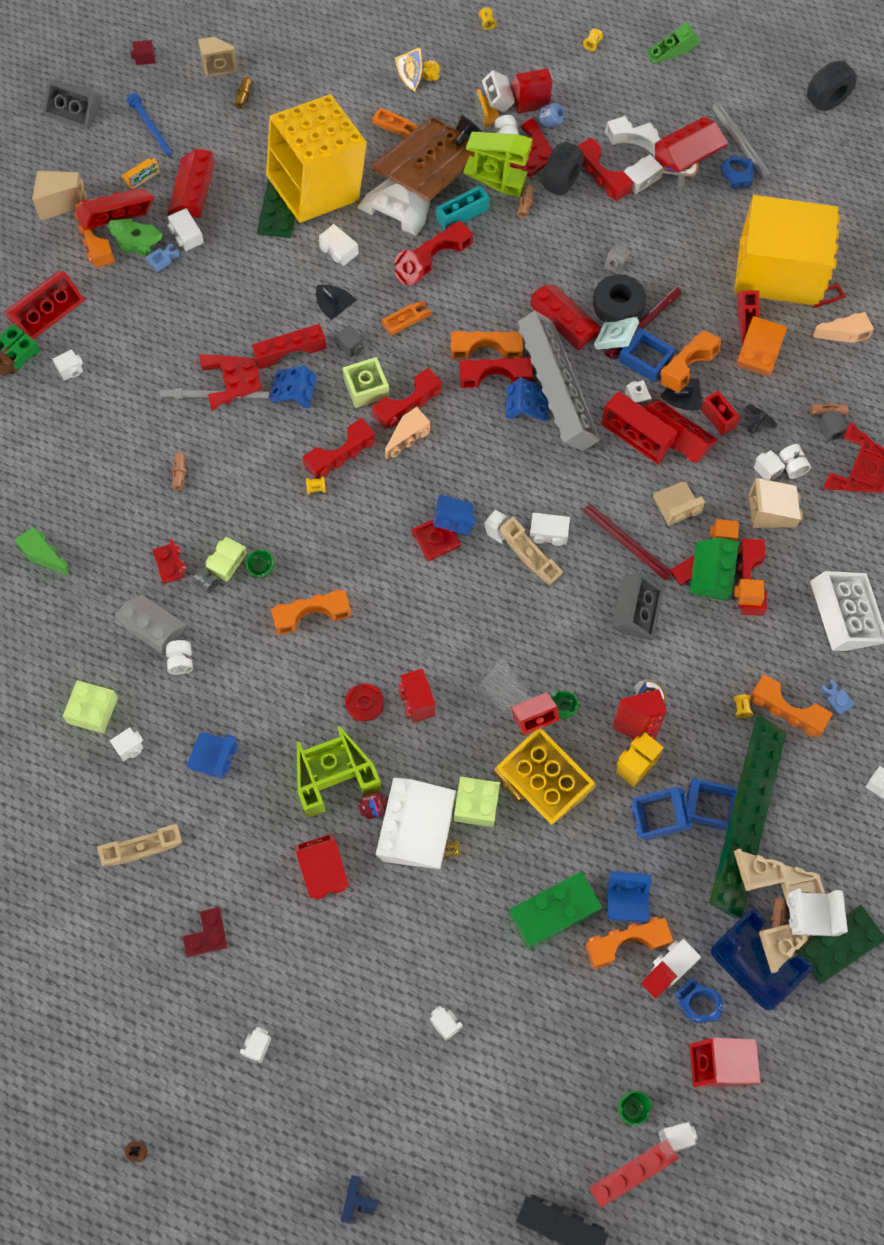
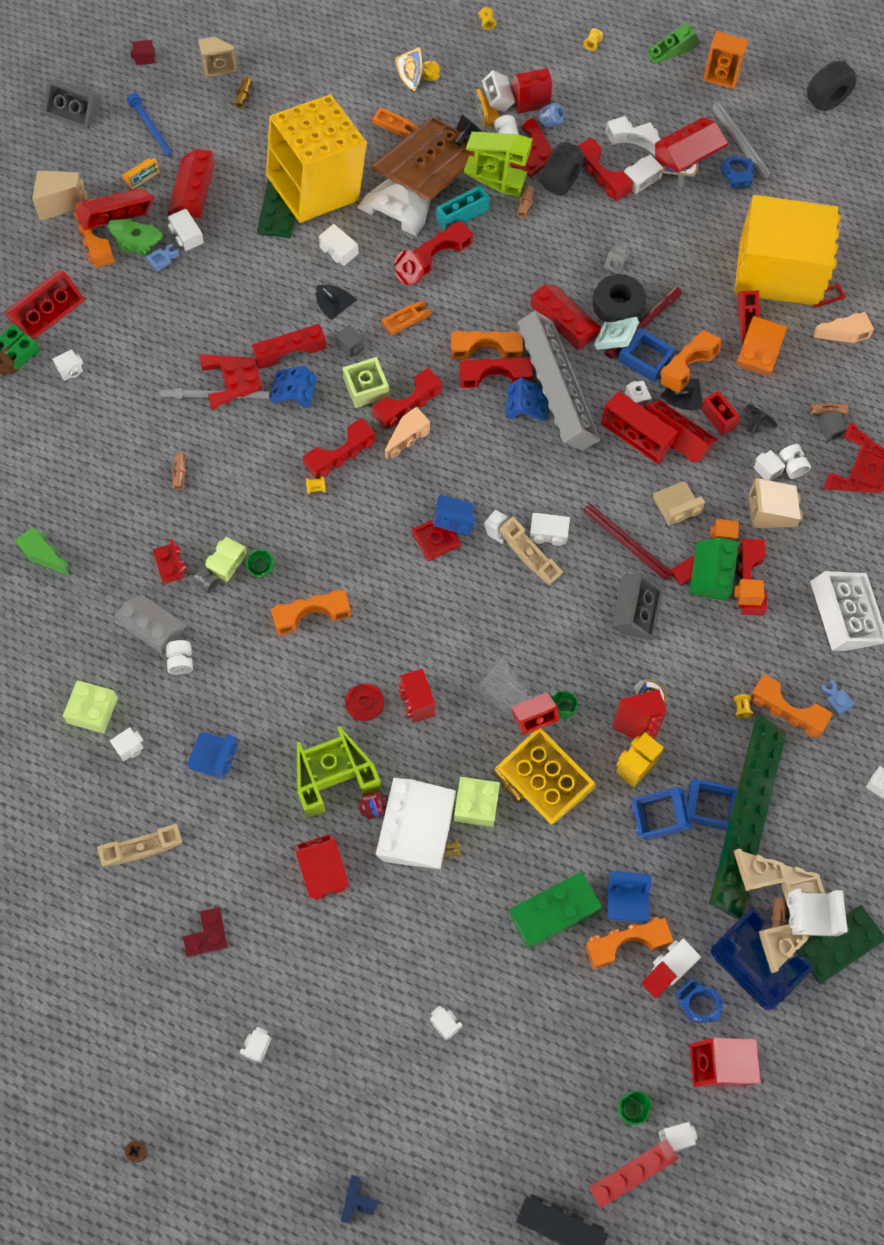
none -> orange brick [703,31,748,89]

